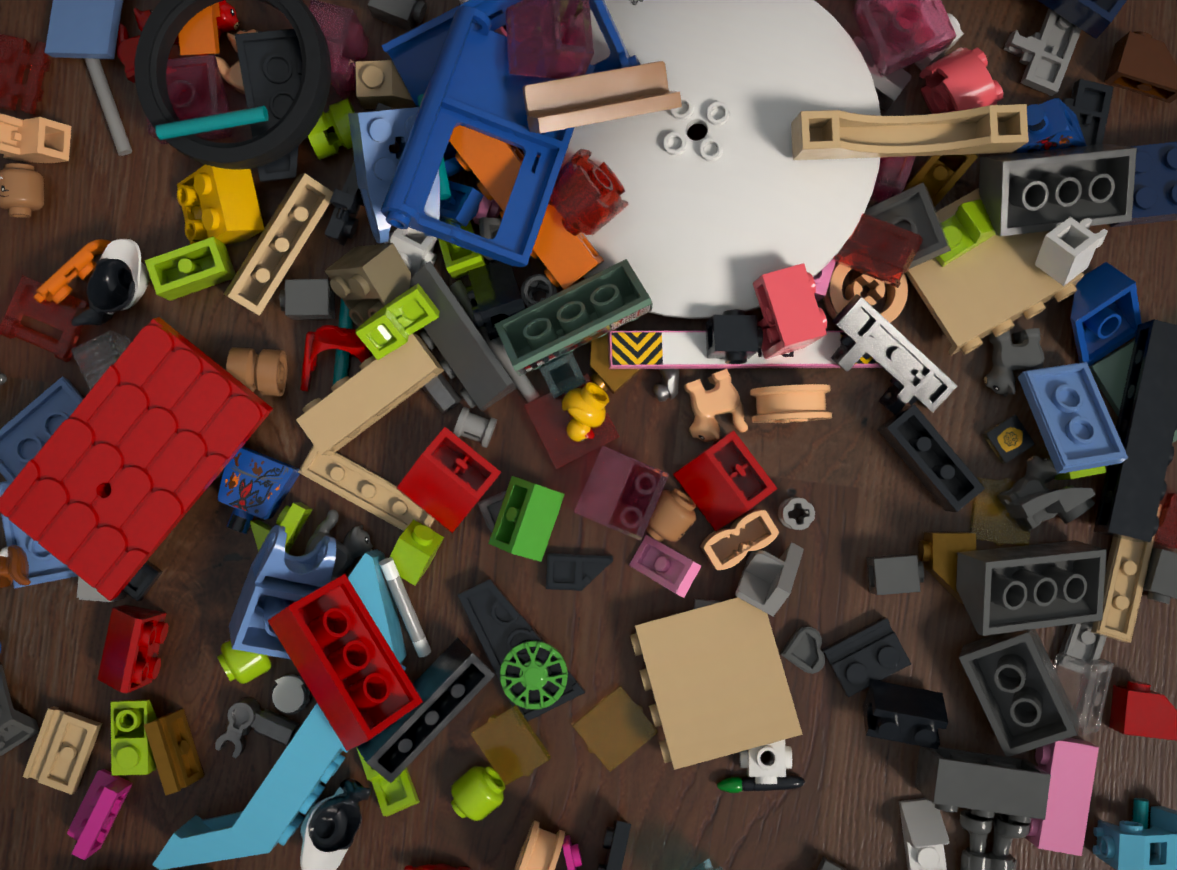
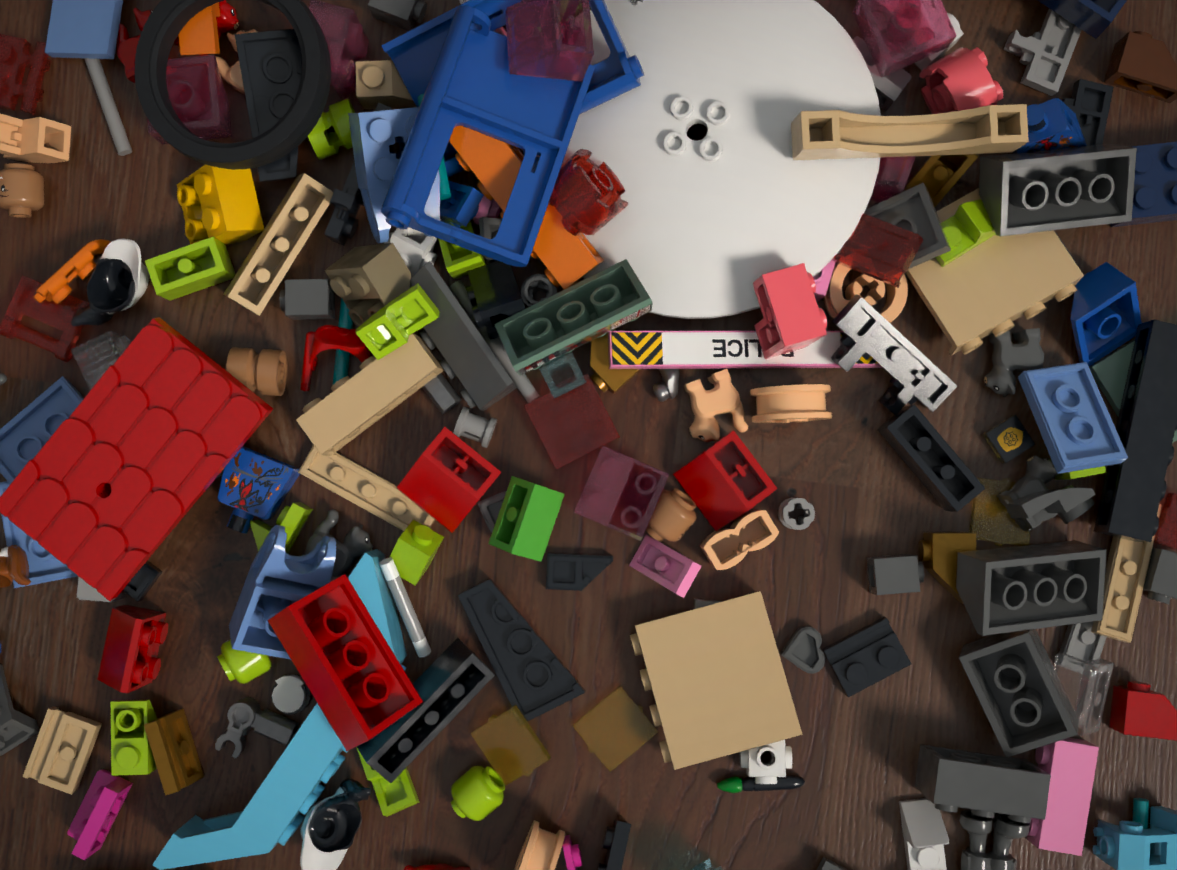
teal bar [156,106,269,140] -> none
bright green wheel [500,641,568,710] -> none
medium nougat panel [522,61,682,134] -> none
yellow animal [562,382,609,442] -> none
black brick [706,309,763,364] -> none
light grey panel [735,542,804,617] -> none
black brick [863,680,948,749] -> none
white brick [1035,217,1108,286] -> none

